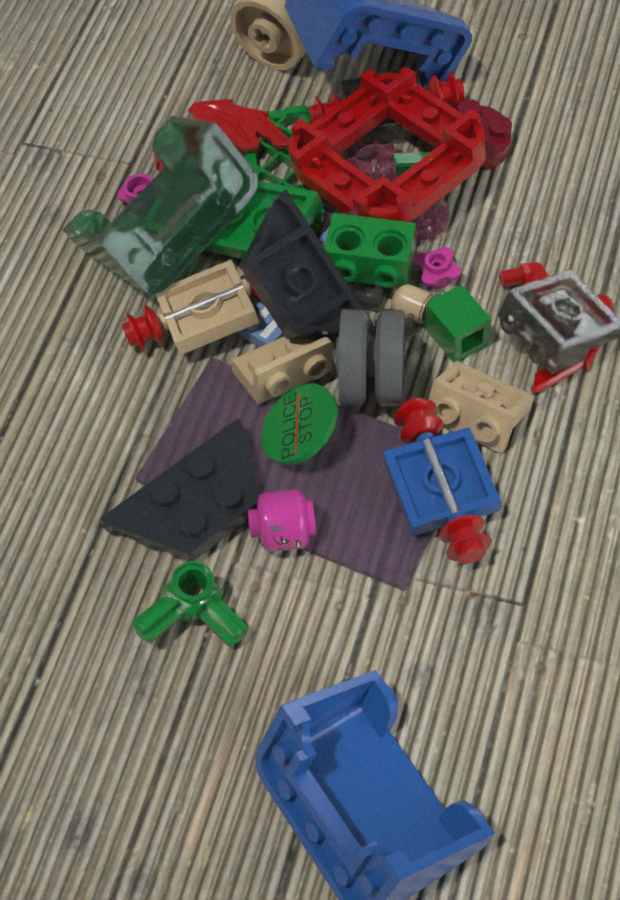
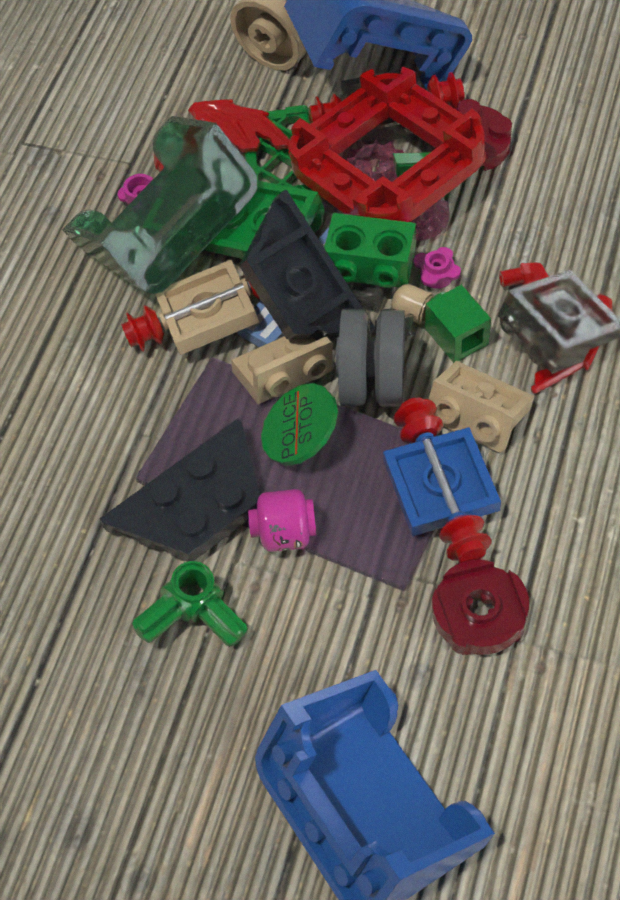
none -> dark red plate [432,559,529,655]

